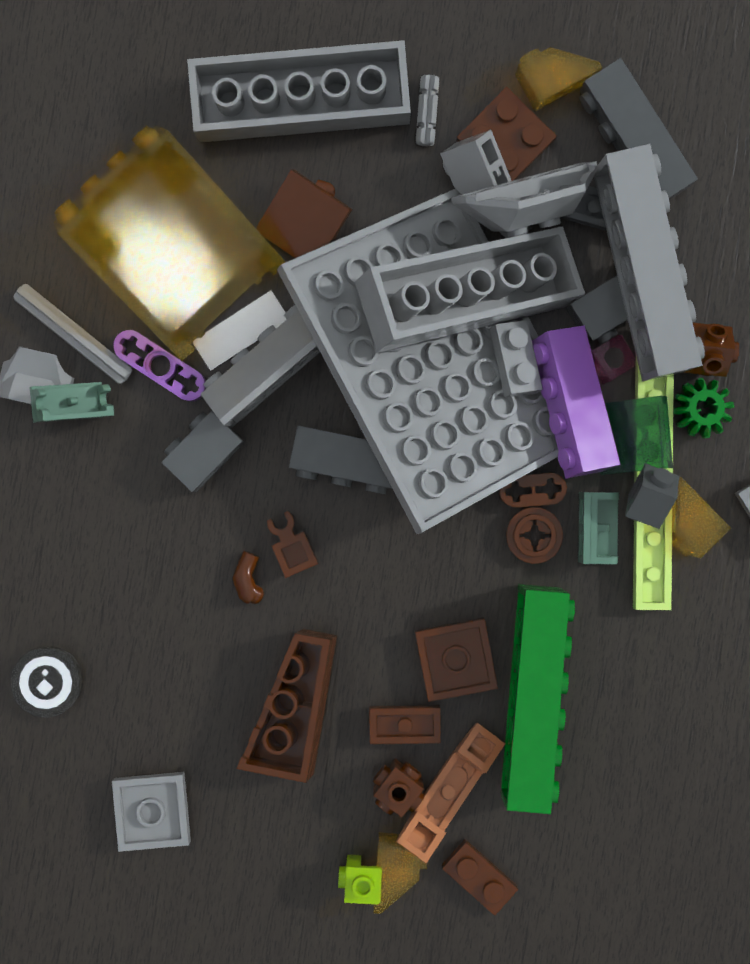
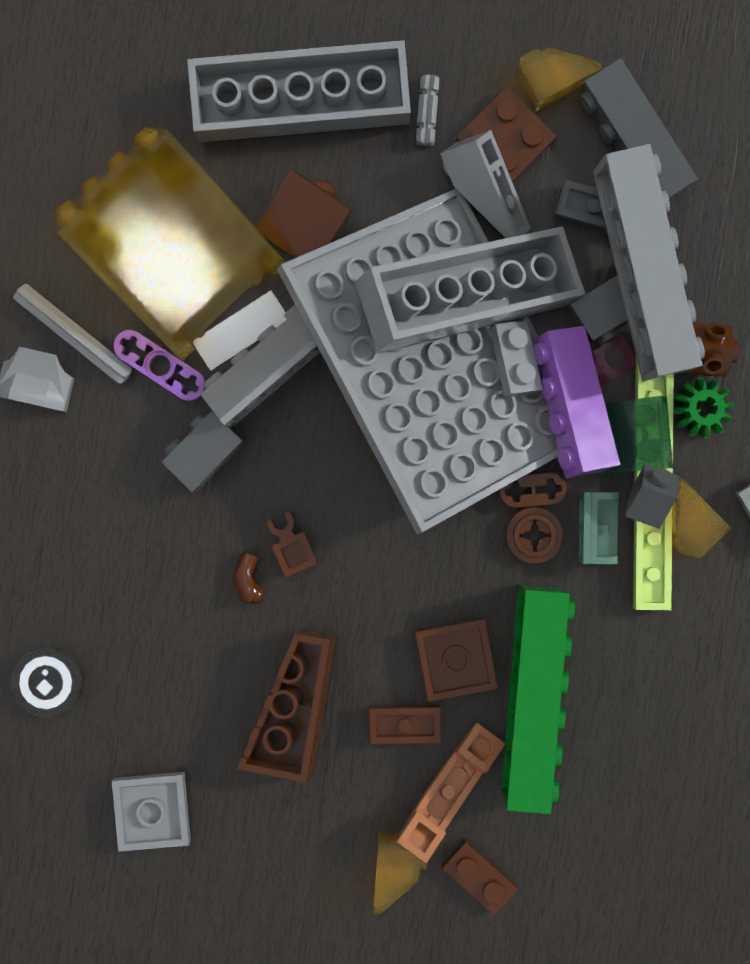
sand green hinge [30,382,114,423] -> none
dark grey brick [289,425,392,494] -> none
lime bracket [338,855,382,905] -> none
reddish brown brick [372,759,425,818] -> none
light grey wedge [451,161,597,237] -> none

